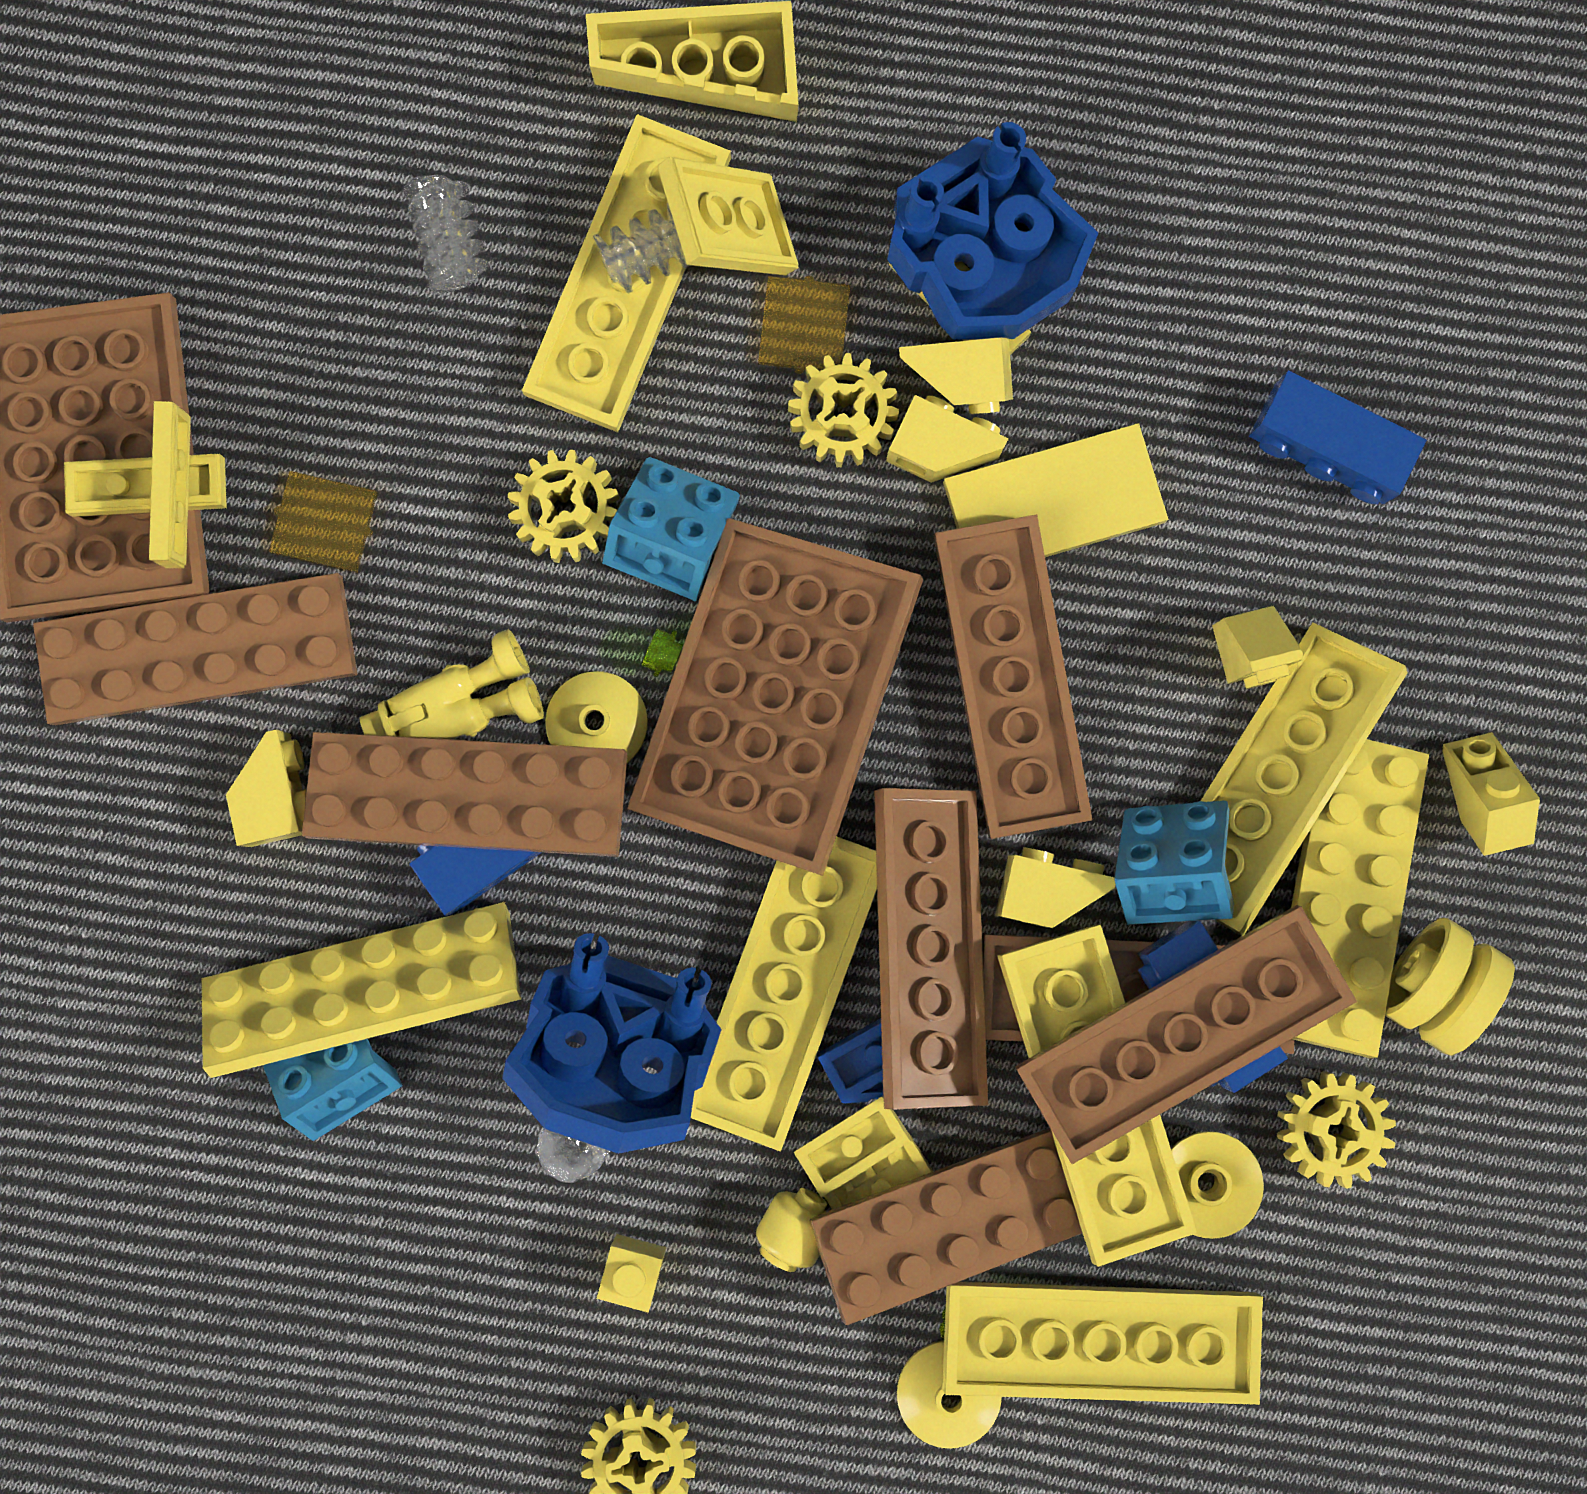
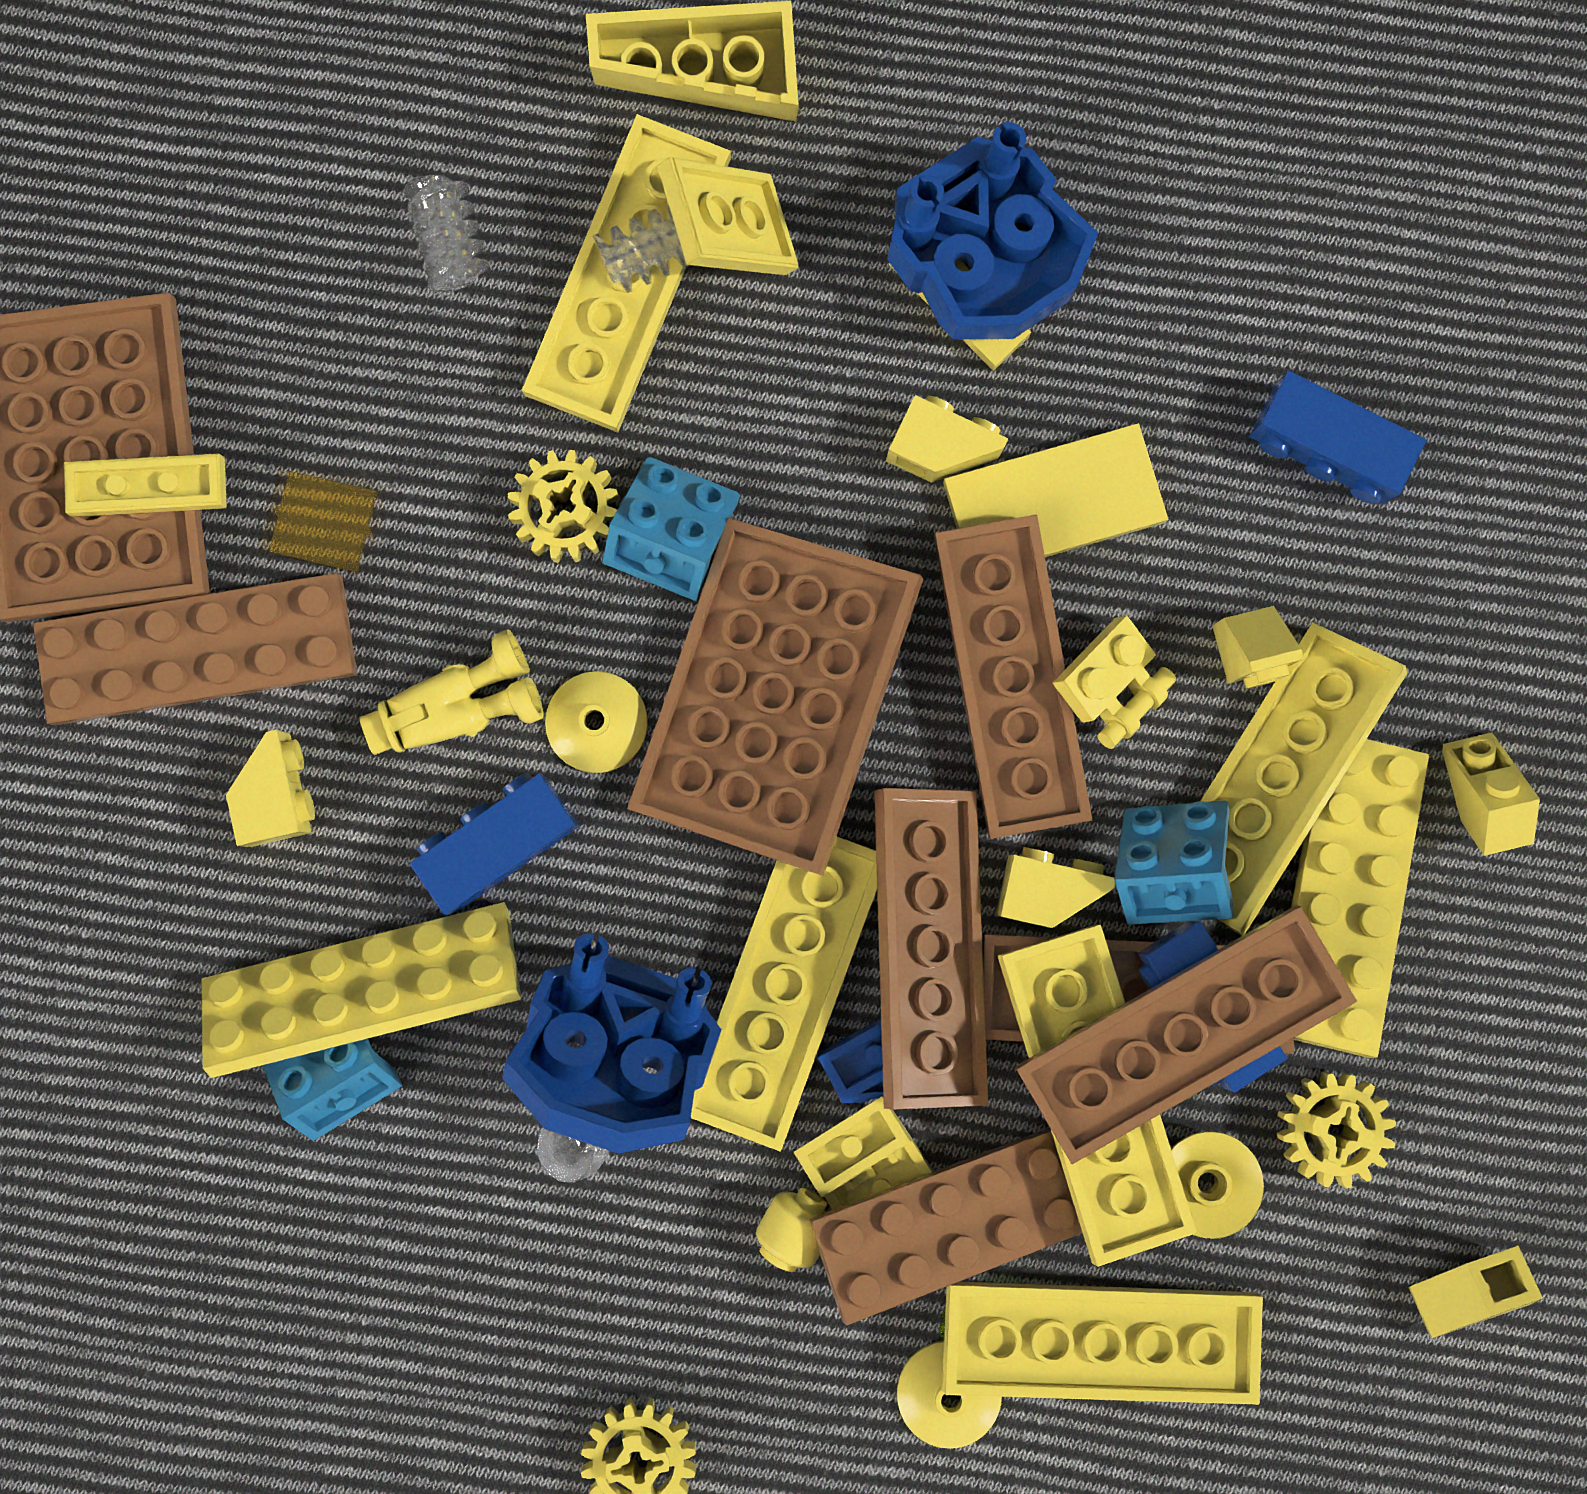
light yellow tile [149,401,191,568] -> none
medium nougat plate [302,732,627,857] -> none
light yellow brick [597,1234,667,1313] -> none
clear neon green plate [641,628,683,677] -> none
clear yellow piece [758,276,850,374] -> none
light yellow gear [788,353,899,467] -> none
light yellow slope [899,337,1013,414] -> none
light yellow wheel [1385,918,1515,1056] -> none
none -> light yellow plate [1052,615,1176,749]
none -> light yellow slope [1408,1246,1543,1339]

